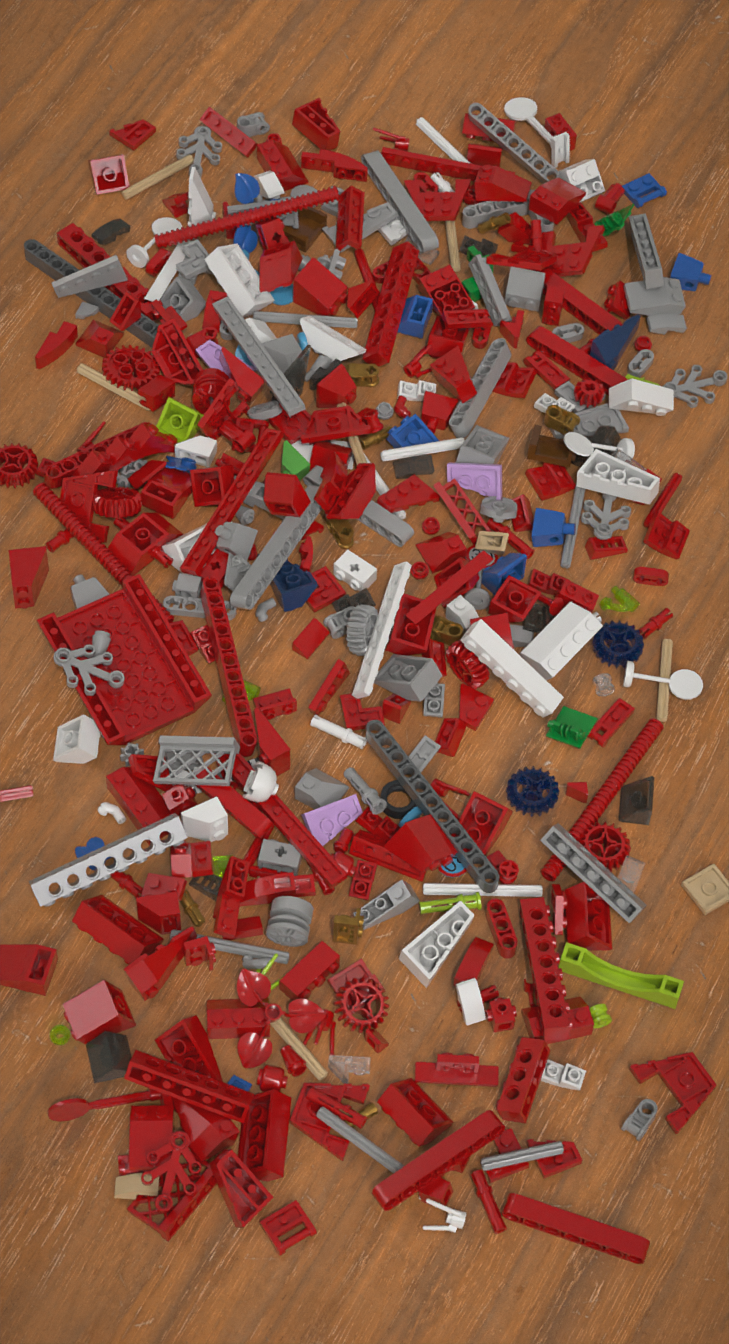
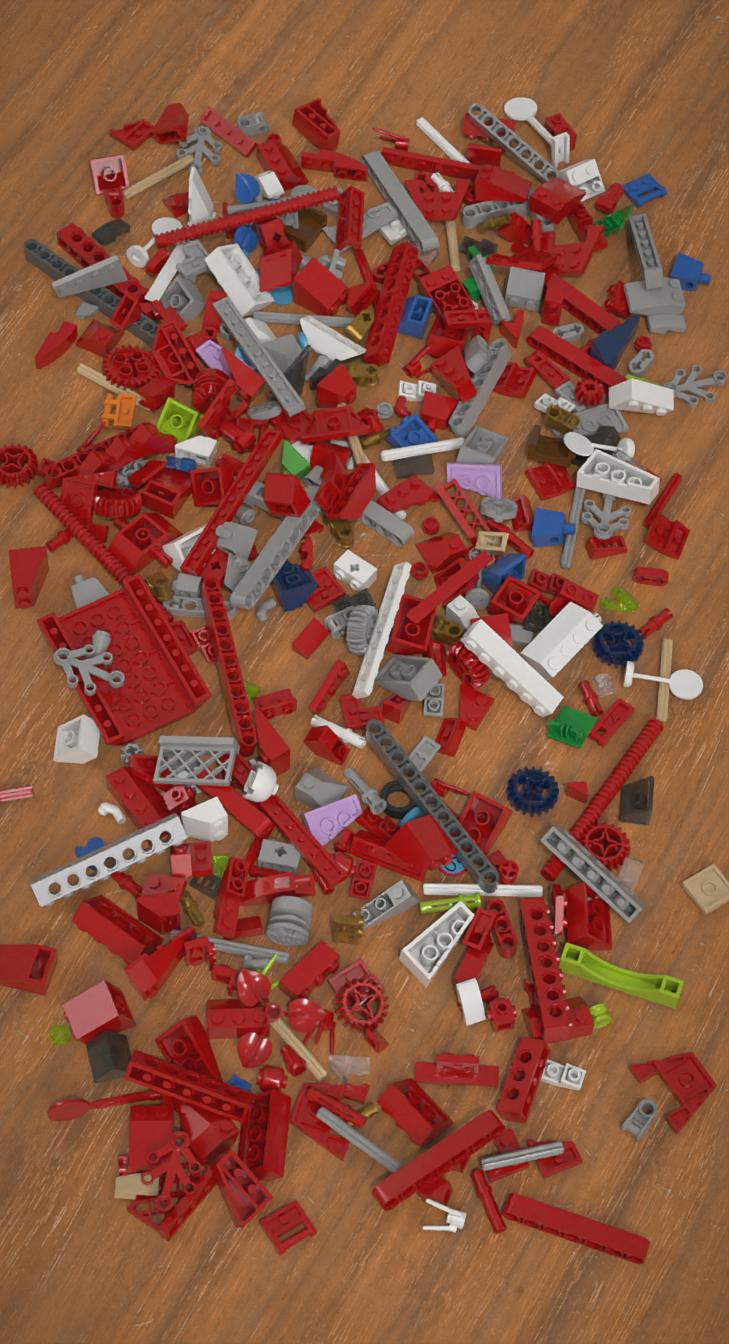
none -> orange plate [101,393,137,430]
none -> red piece [103,186,125,218]
none -> pearl gold piece [144,571,174,602]
none -> red slope [151,103,189,145]
none -> red bracket [212,964,238,996]
none -> red slope [303,725,351,765]
none -> pearl gold piece [343,310,374,344]
none -> red slope [462,907,498,951]
none -> light grey beam [464,335,489,373]
none -> red pin [578,680,604,717]

